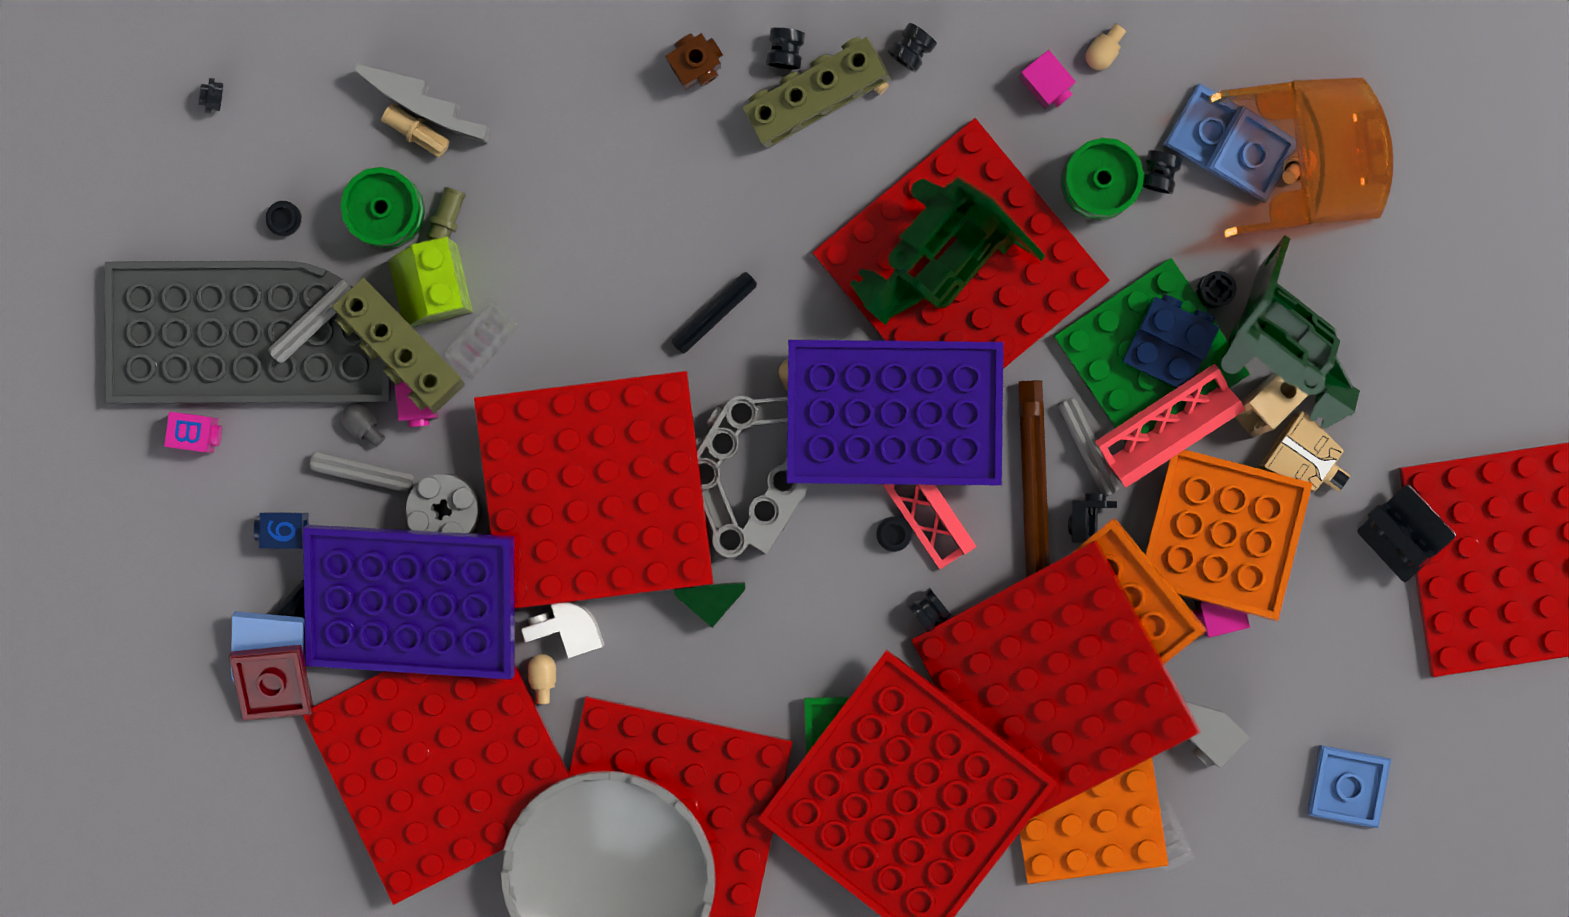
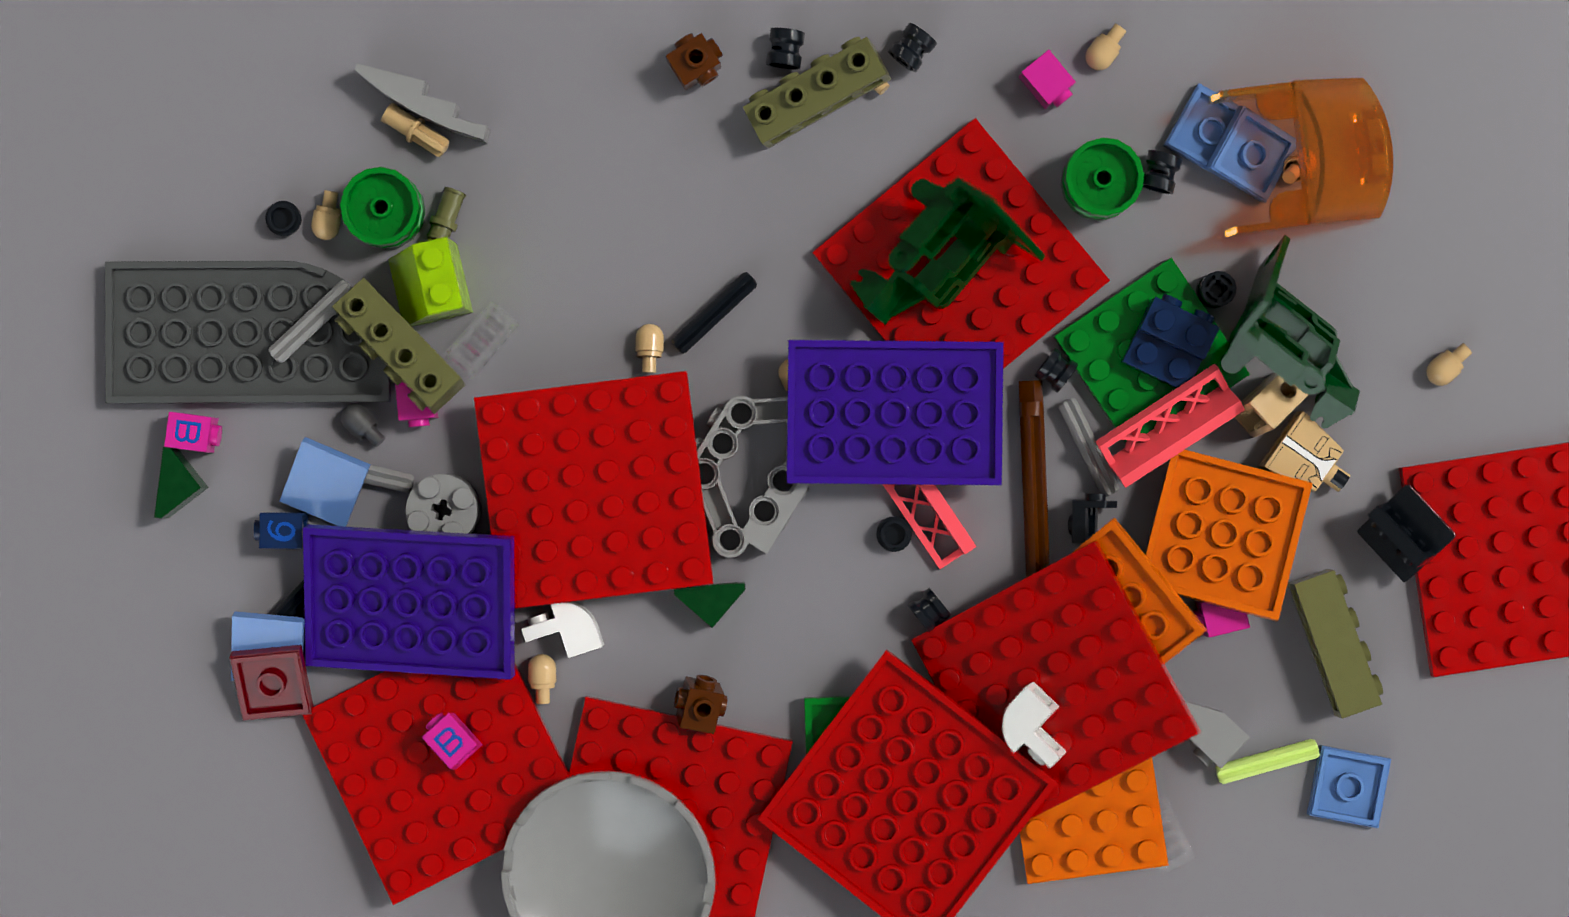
black plate [199,78,223,114] -> none
none -> dark green slope [154,447,208,519]
none -> medium blue tile [279,437,371,527]
none -> tan cylinder [311,190,342,240]
none -> dark pink brick [422,713,483,769]
none -> tan cylinder [635,324,664,374]
none -> reddish brown brick [674,675,728,734]
none -> white brick [1003,681,1067,768]
none -> black wheel [1035,348,1078,393]
none -> yellowish green axle [1216,739,1320,784]
none -> olive brick [1288,569,1383,719]
none -> tan cylinder [1426,343,1472,386]

